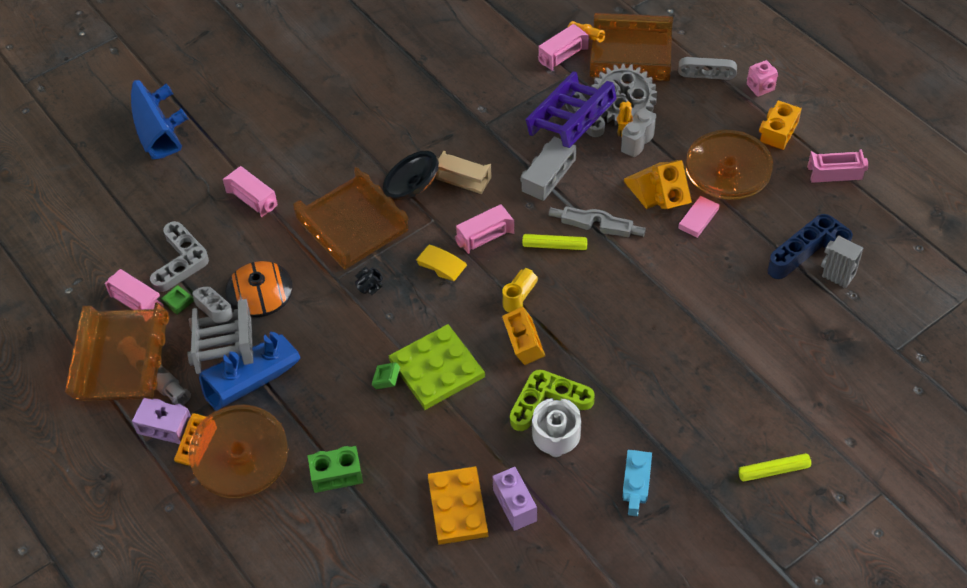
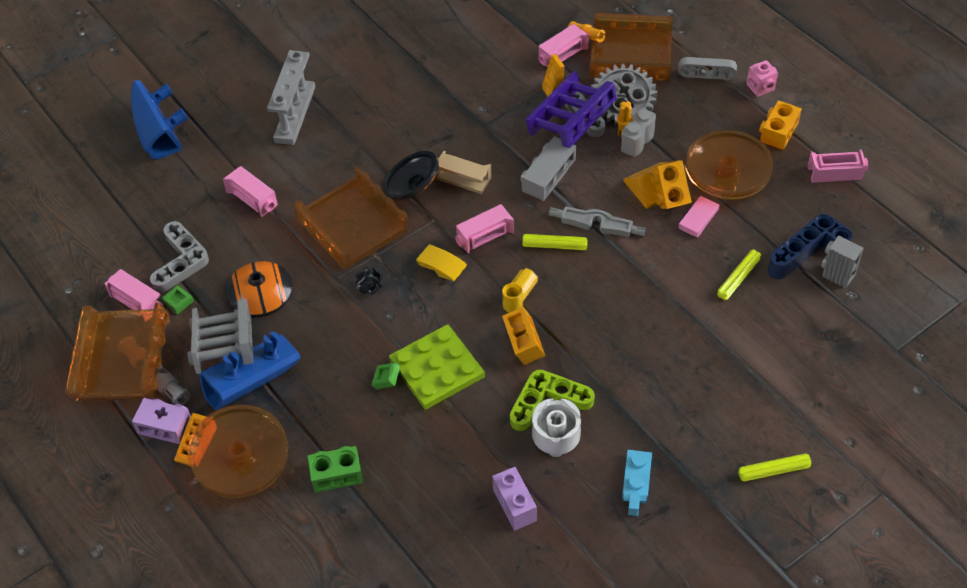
light grey beam [192,287,233,323] -> none
light orange plate [428,466,488,545] -> none
none -> light grey fence [267,50,315,145]
none -> light orange slope [542,54,565,97]
none -> neon yellow axle [717,249,761,300]

